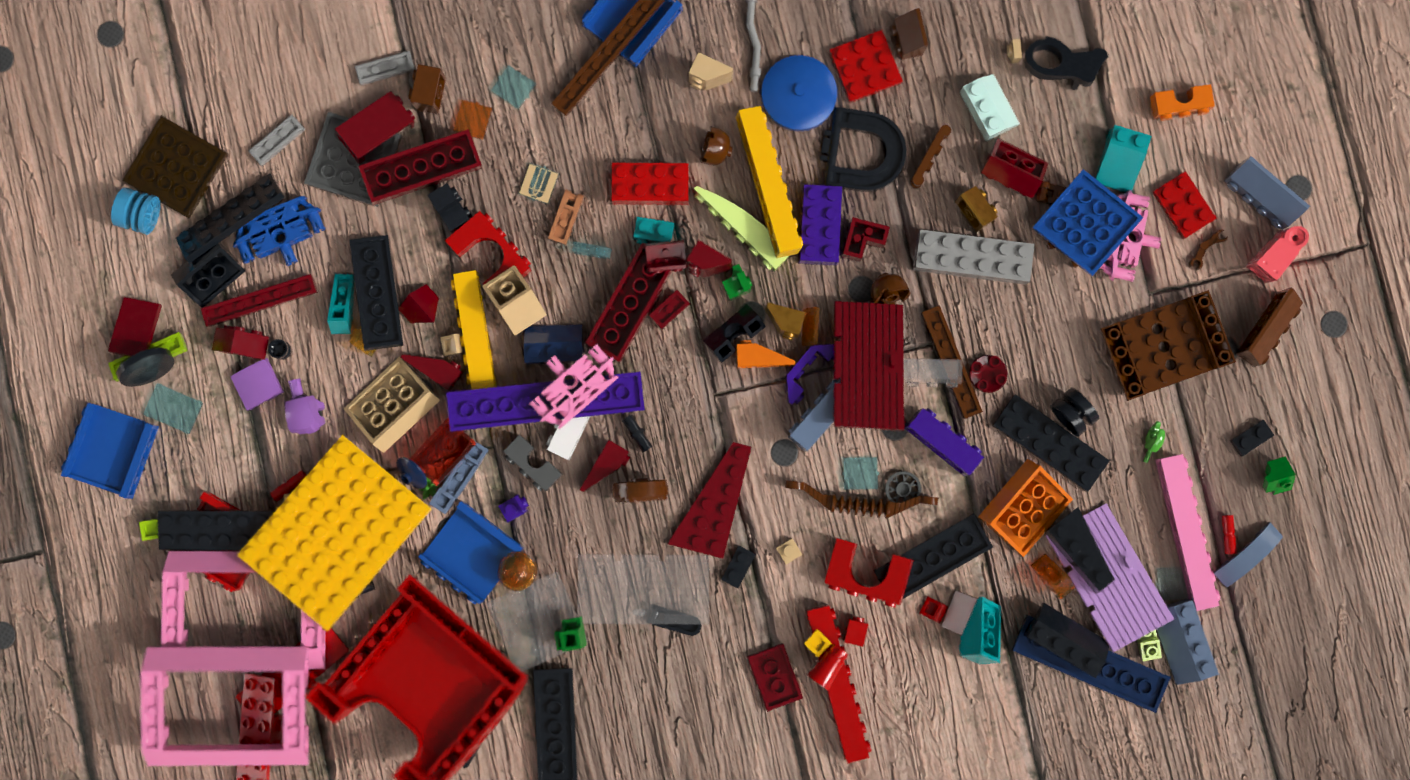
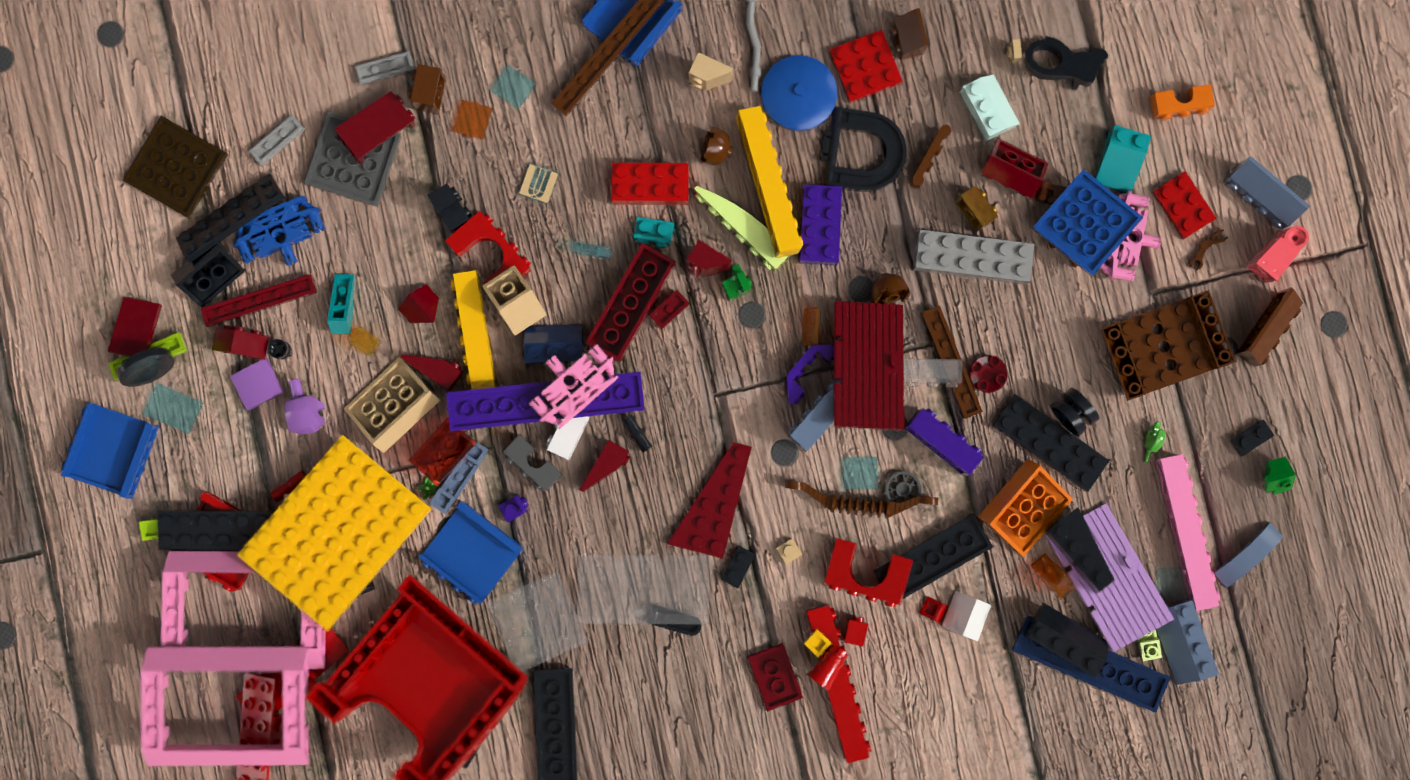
dark azure wheel [111,187,160,235] -> none
black plate [349,235,404,351] -> none
dark red brick [358,129,482,206] -> none
dark blue dish [396,457,427,489] -> none
tan plate [441,334,462,356] -> none
clear orange cylinder [498,552,538,591] -> none
nougat plate [548,189,584,246] -> none
green brick [554,616,587,652] -> none
reddish brown piece [612,478,669,503] -> none
dark red bracket [645,240,687,274] -> none
black arch [703,304,766,363] -> none
orange slope [736,340,795,369] -> none
pearl gold slope [765,302,805,340] -> none
dark red brick [842,217,890,262] -> none
teal slope [959,597,1001,665] -> none
red piece [1221,515,1237,554] -> none

